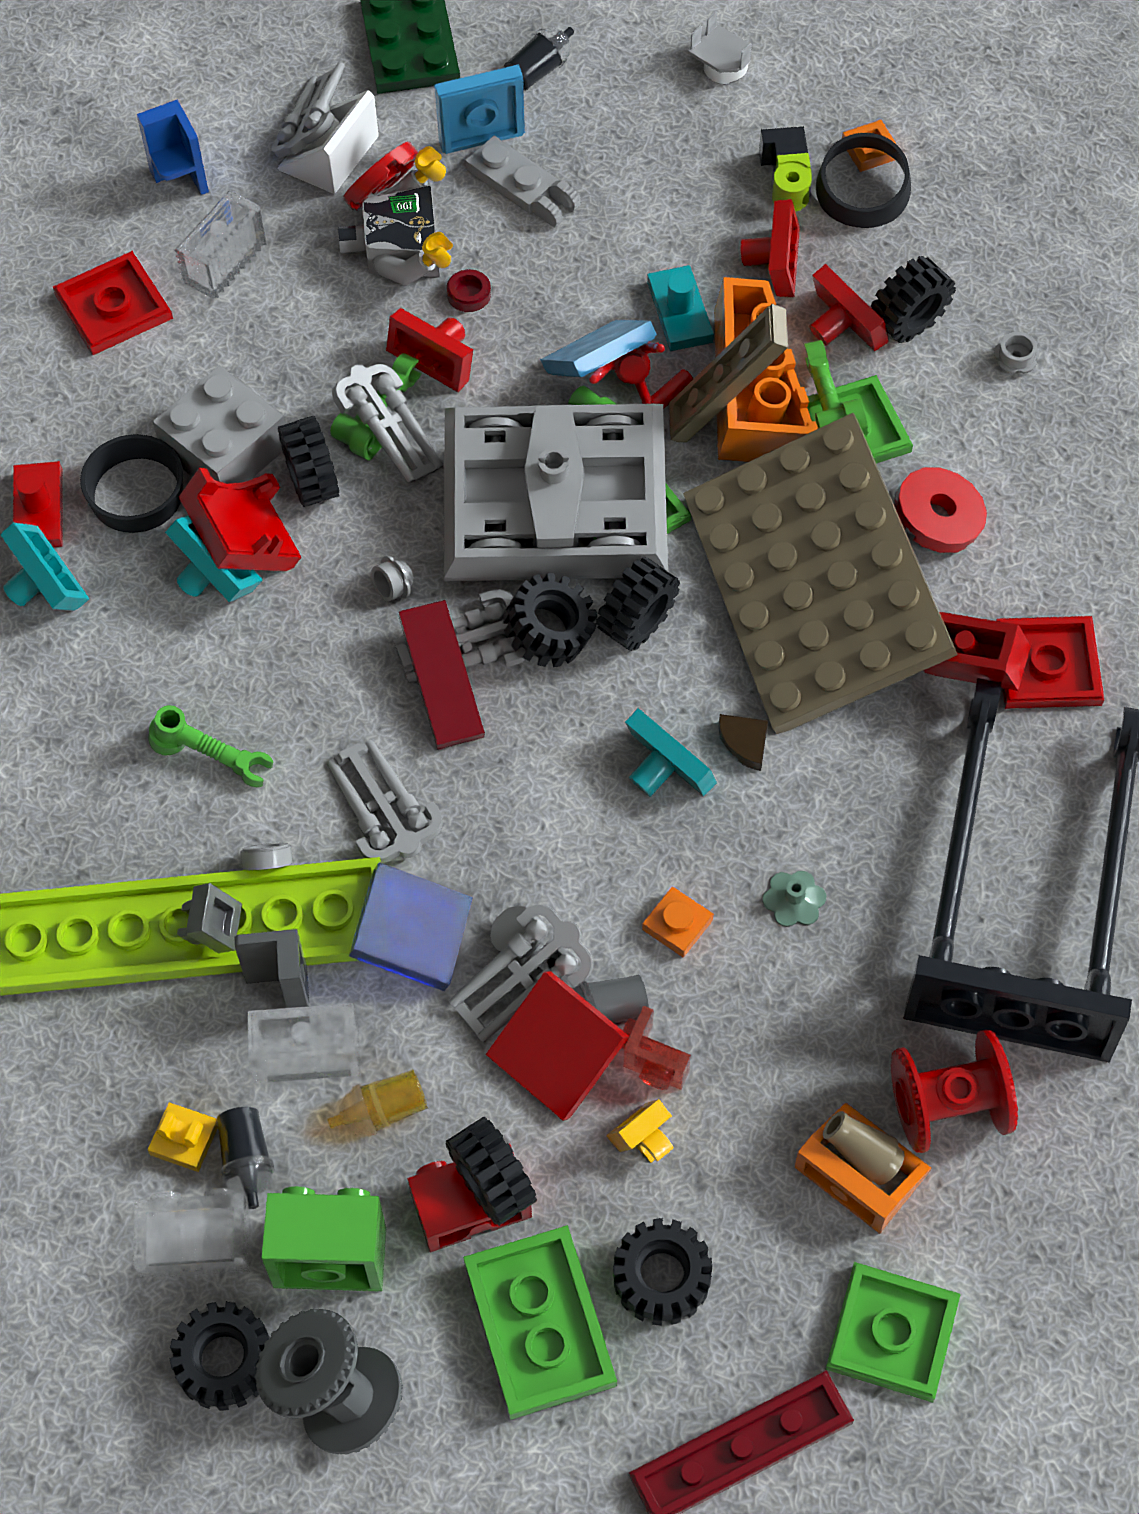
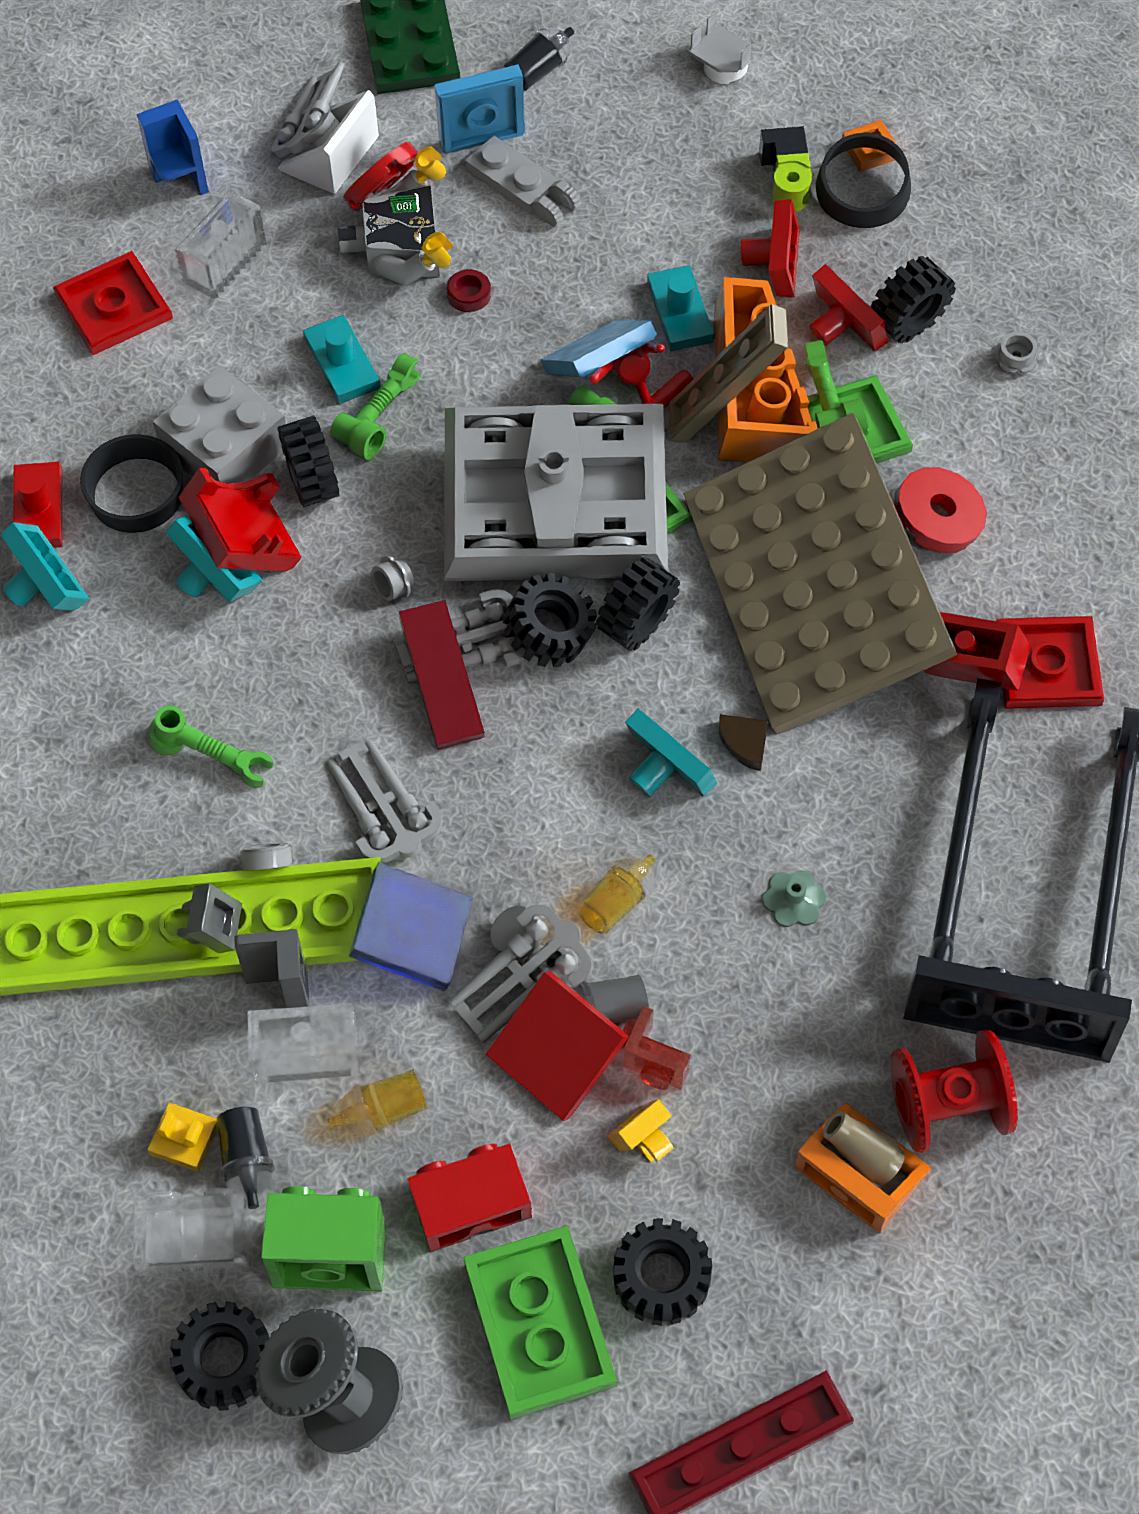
light grey piece [332,364,443,483] -> none
red tile [386,308,474,392] -> none
black tyre [446,1117,537,1226] -> none
orange plate [642,886,714,958] -> none
bright green tile [825,1262,961,1403] -> none
none -> teal tile [303,314,381,404]
none -> clear yellow piece [577,854,656,934]

